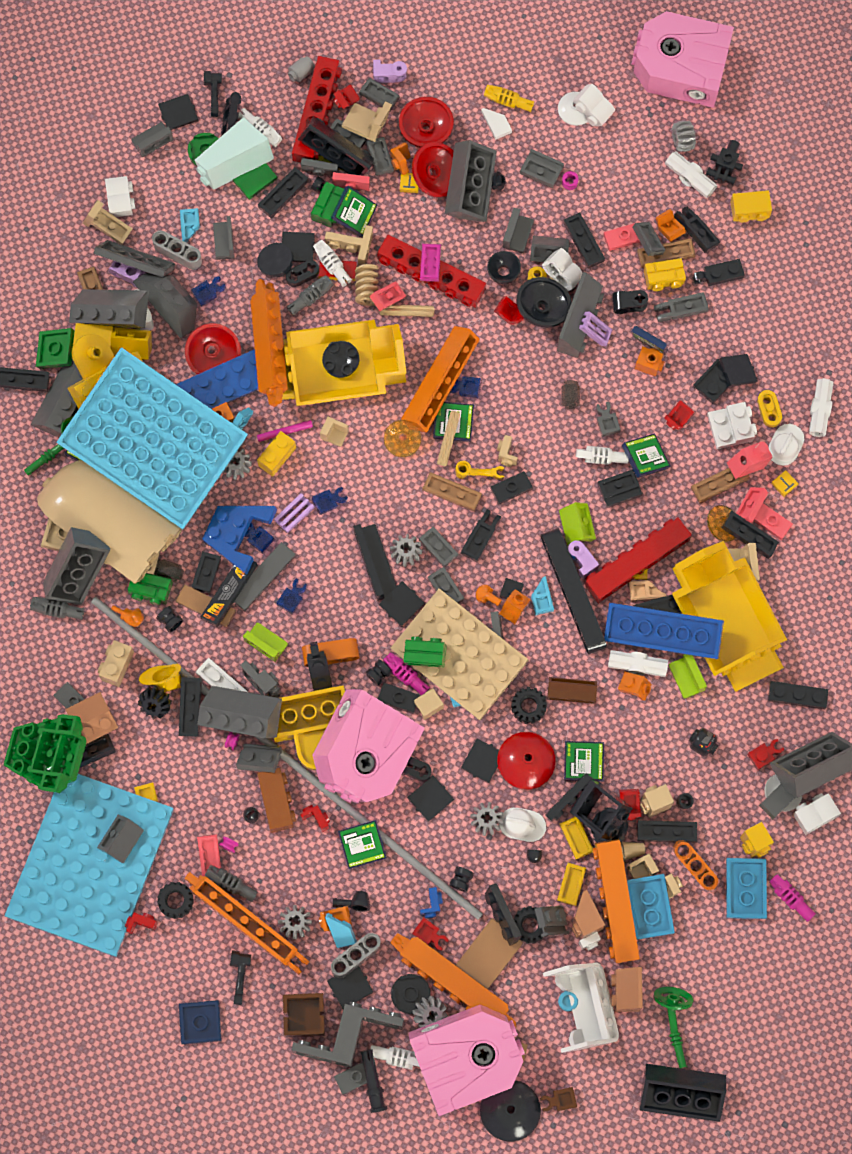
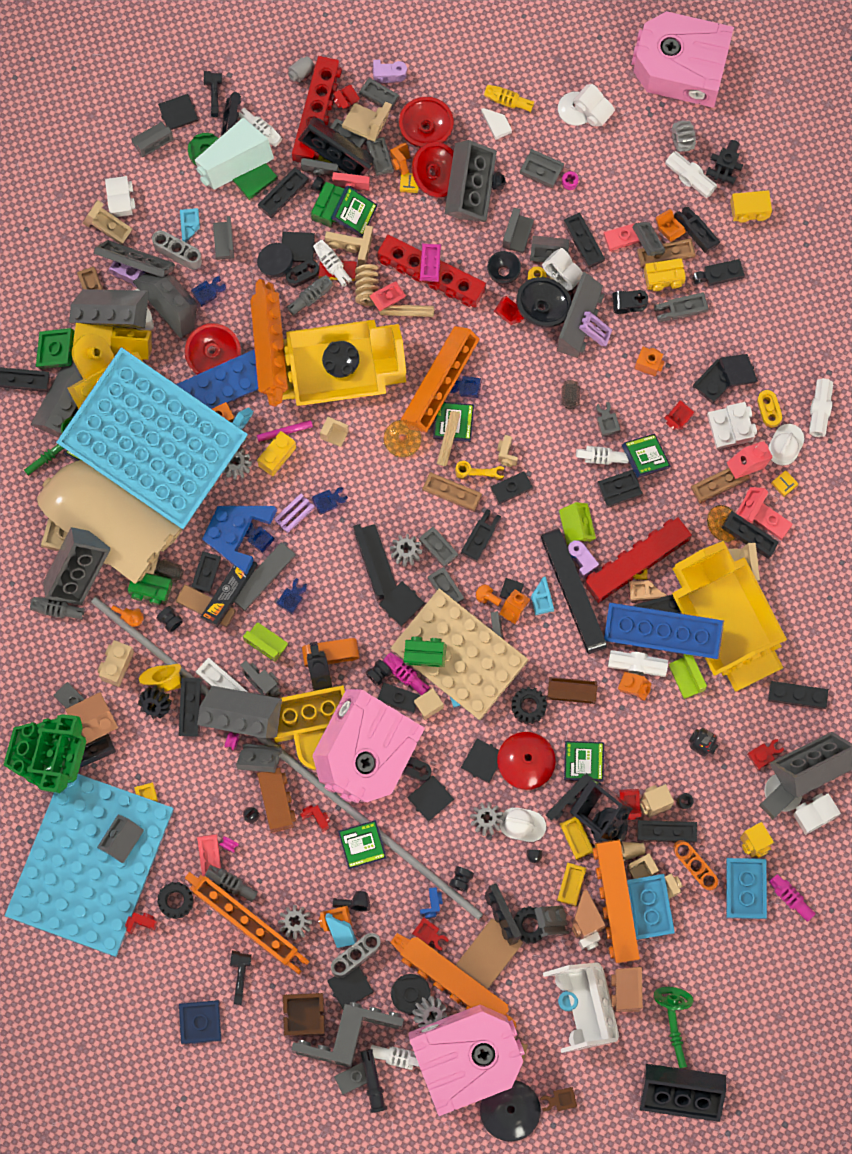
dark blue tile [631,326,668,355] -> none

